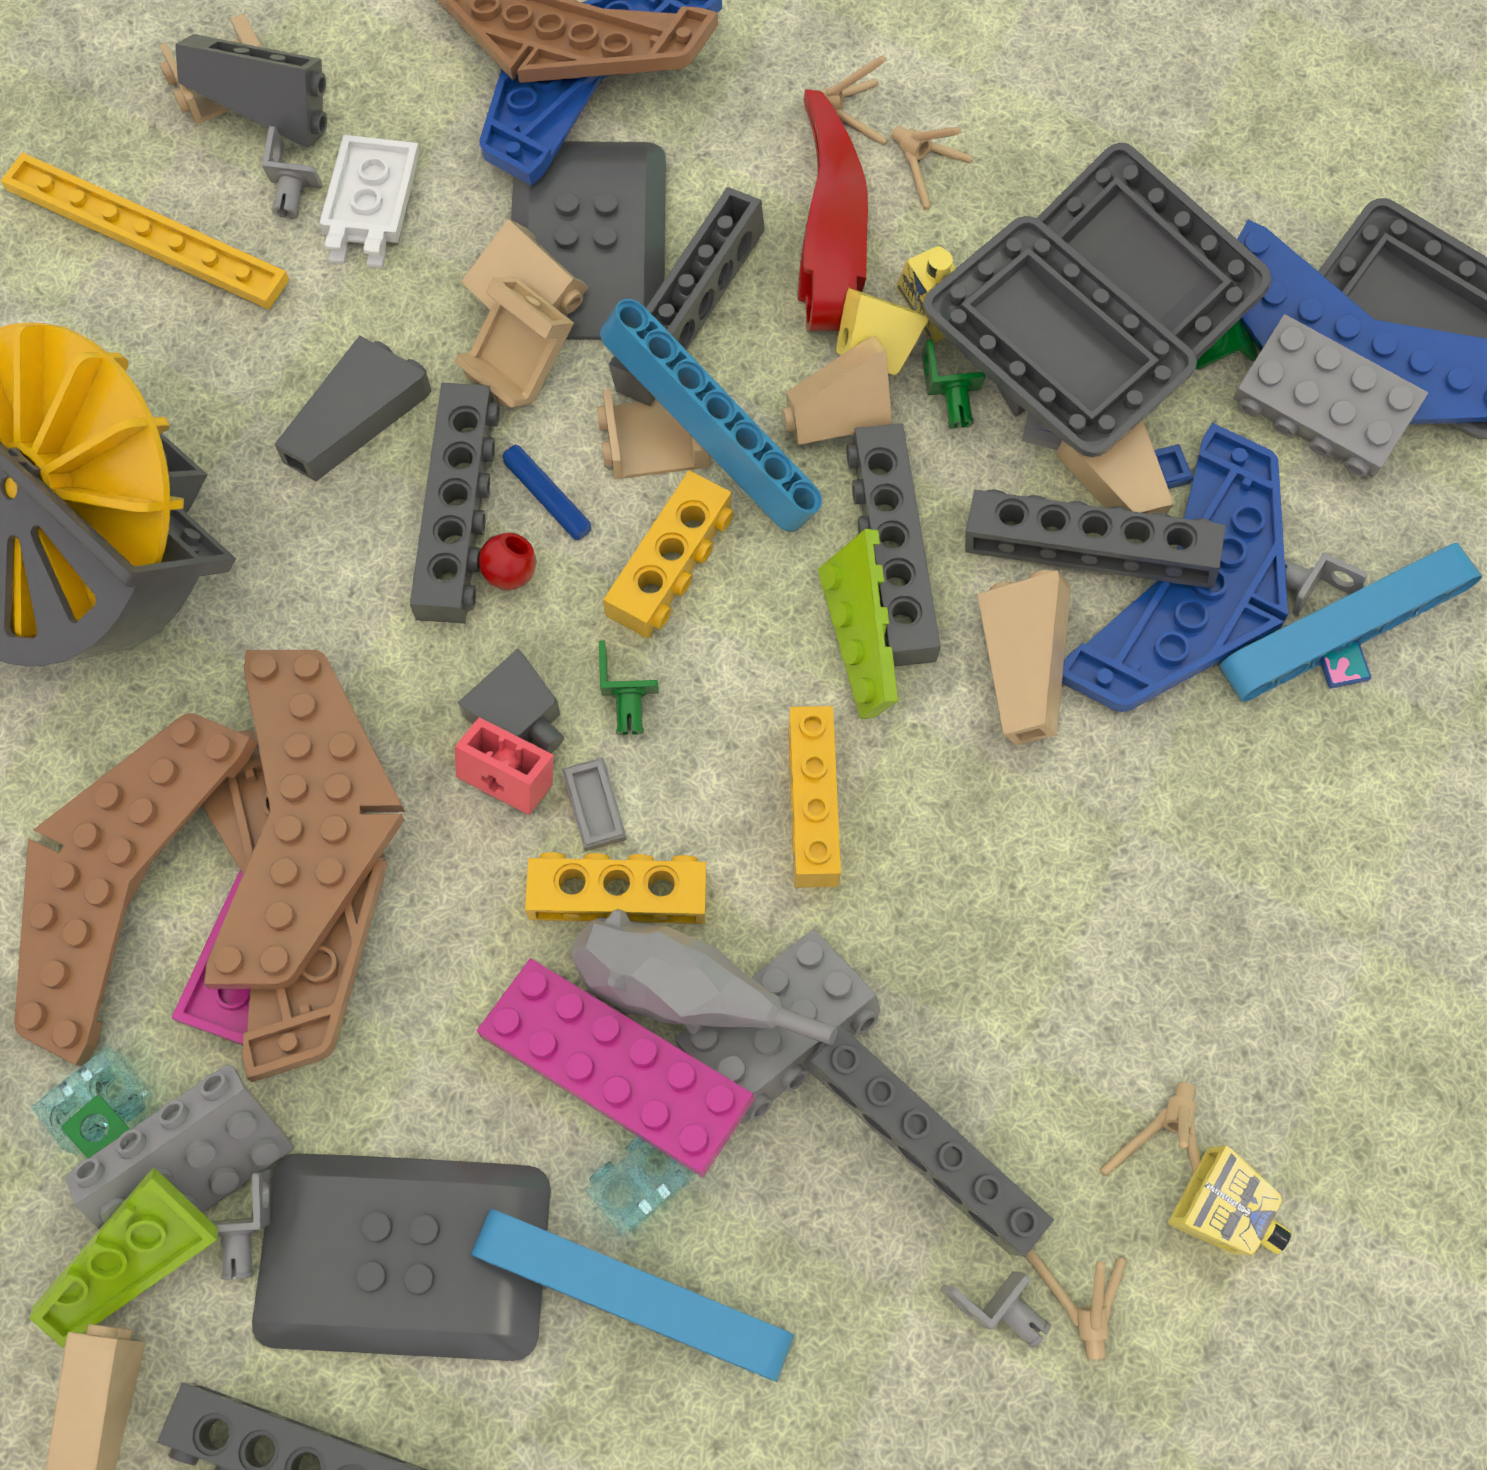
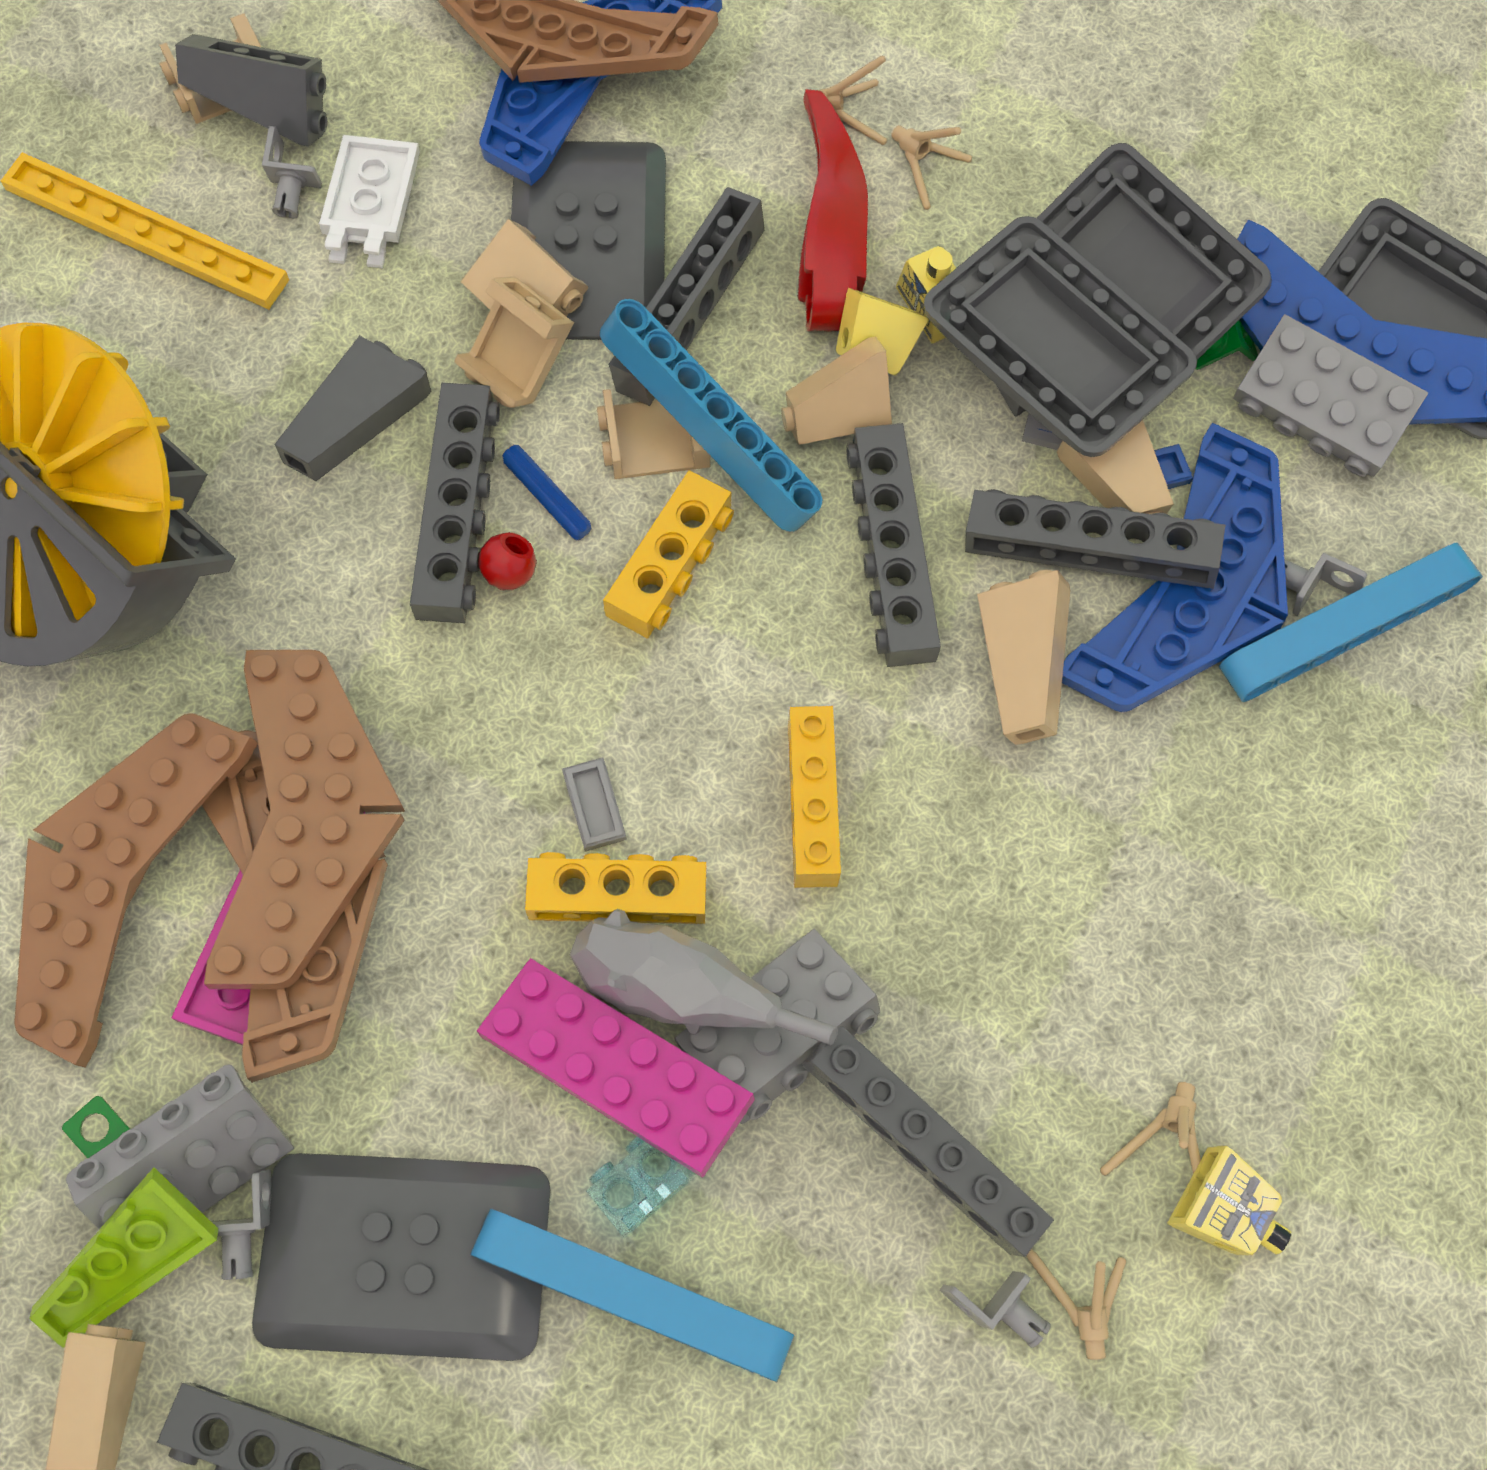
clear light blue brick [31,1046,153,1155] -> none
coral brick [455,717,553,815] -> none
dark grey torso [458,649,564,753] -> none
green bracket [599,640,659,735] -> none
lime wing [817,529,898,719] -> none
green bracket [922,339,986,429] -> none
tile [1320,640,1372,689] -> none

